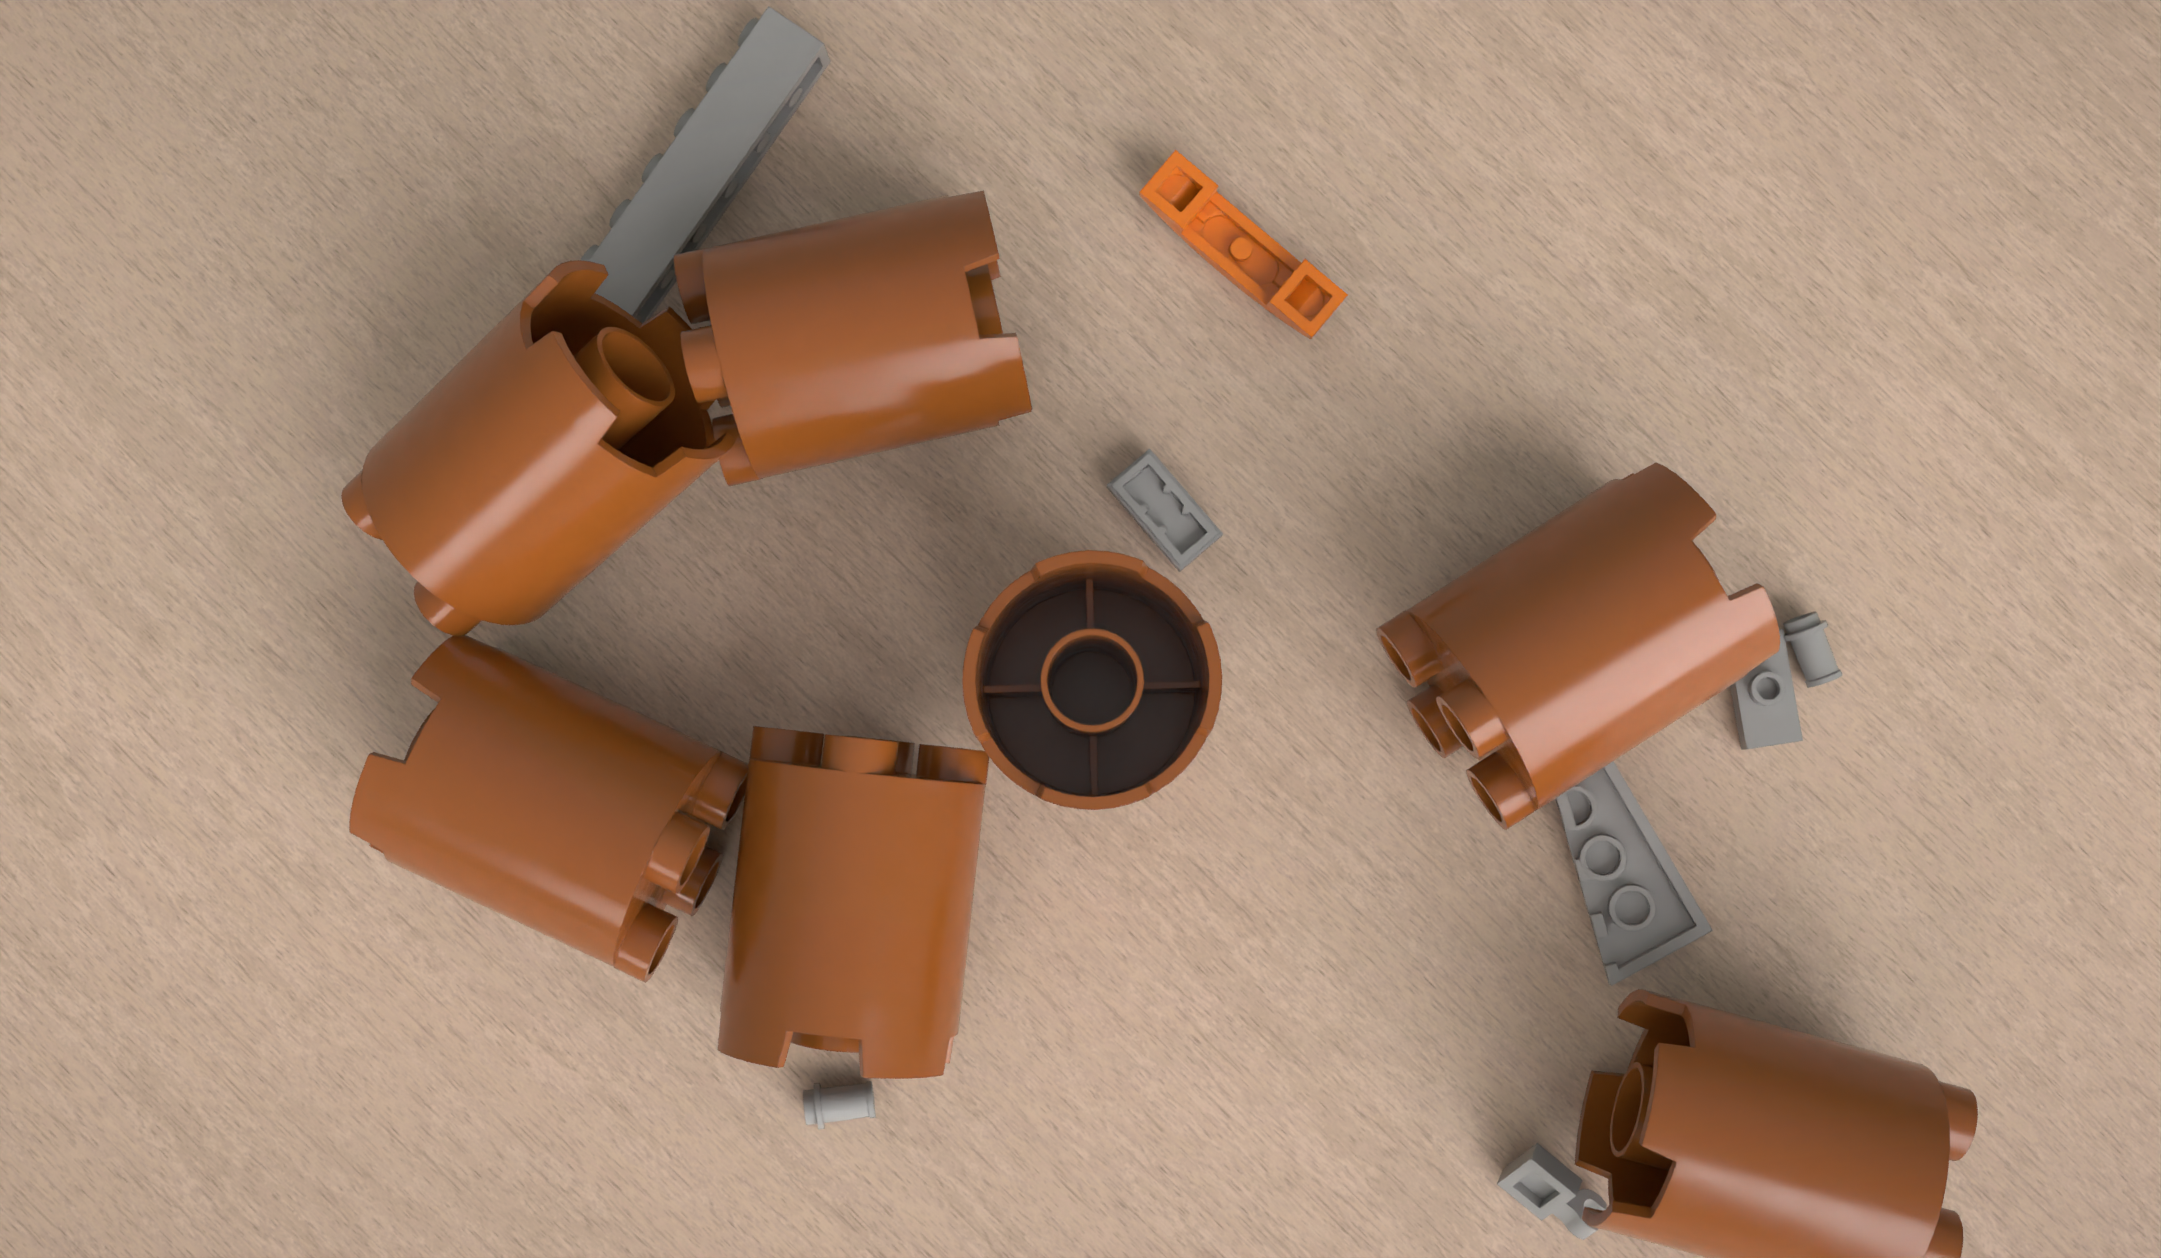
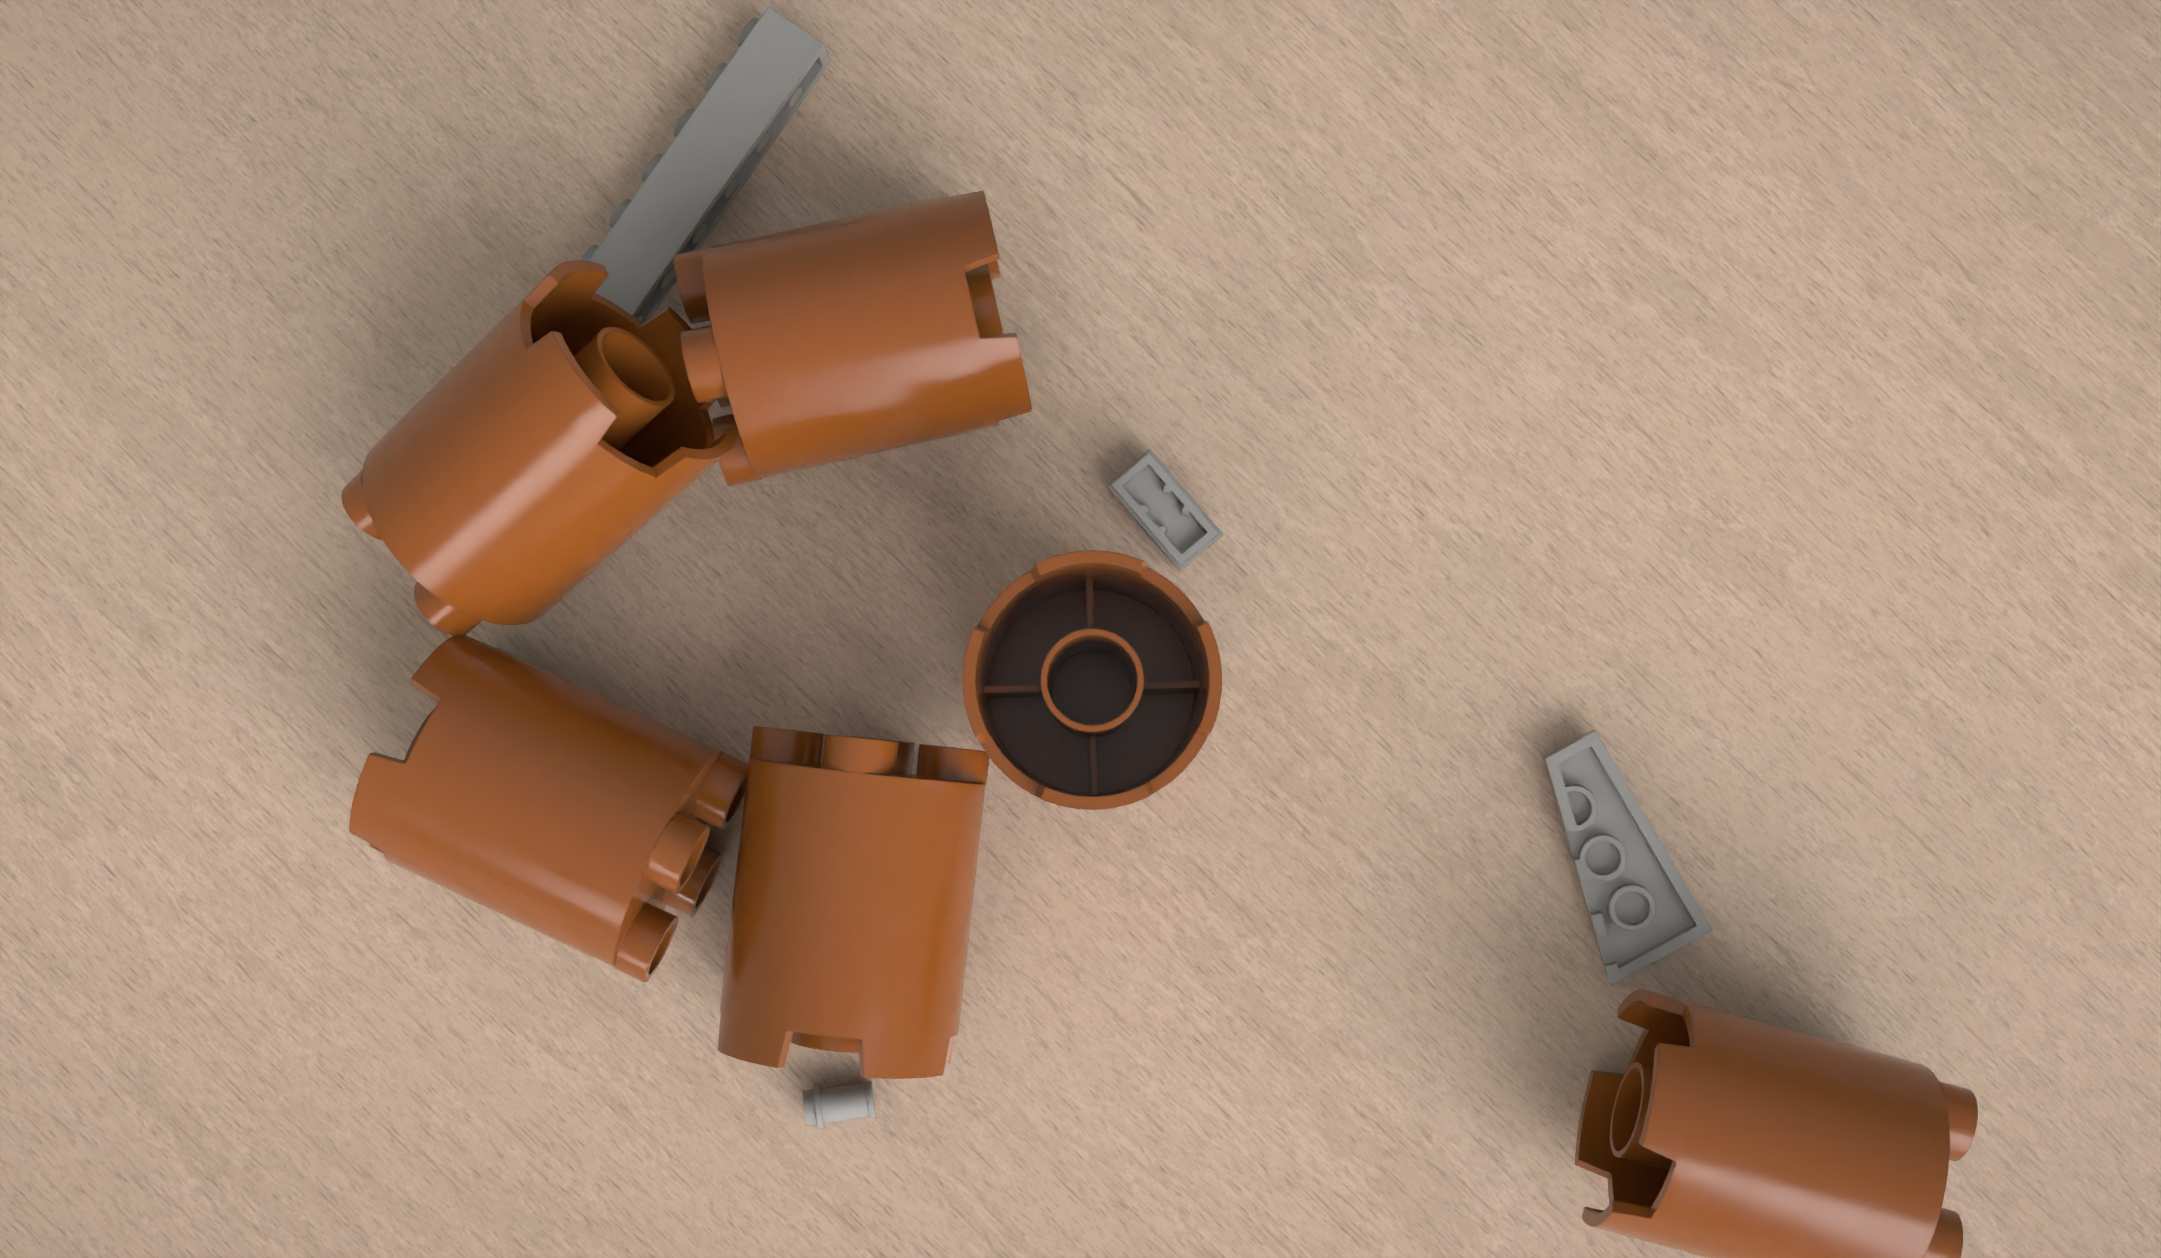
orange slope [1139,150,1348,340] -> none
dark orange brick [1376,462,1780,830] -> none
light grey plate [1497,1143,1607,1240] -> none
light grey plate [1730,629,1803,750] -> none
light grey pin [1783,611,1842,688] -> none

